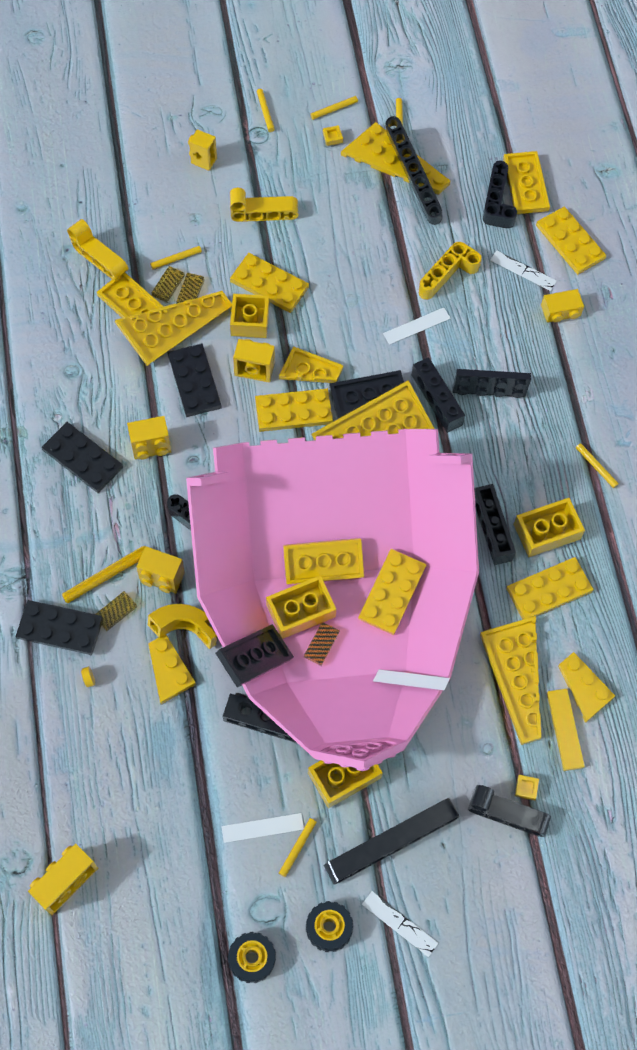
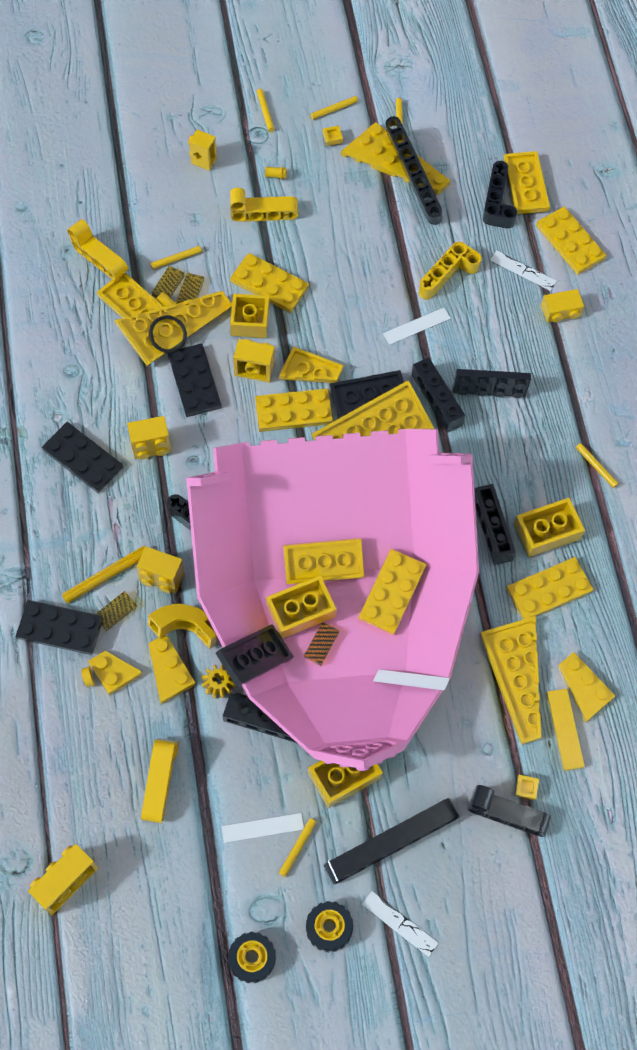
none -> yellow wing [88,651,142,695]
none -> yellow beam [141,738,179,824]
none -> black tyre [149,315,187,353]
none -> yellow pin [156,291,177,306]
none -> yellow gear [202,664,235,699]
none -> yellow pin [265,166,287,180]

